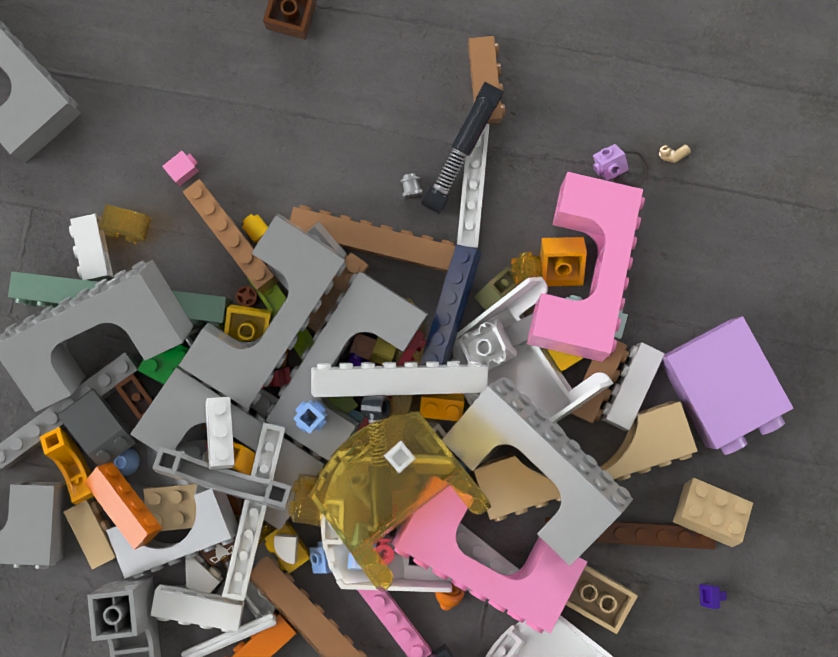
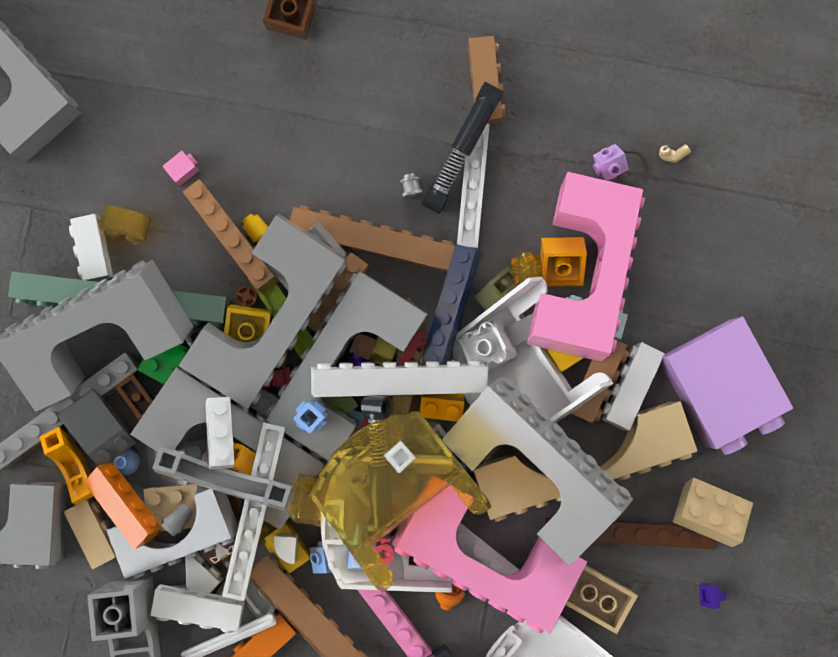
none -> light grey cone [161,503,194,536]

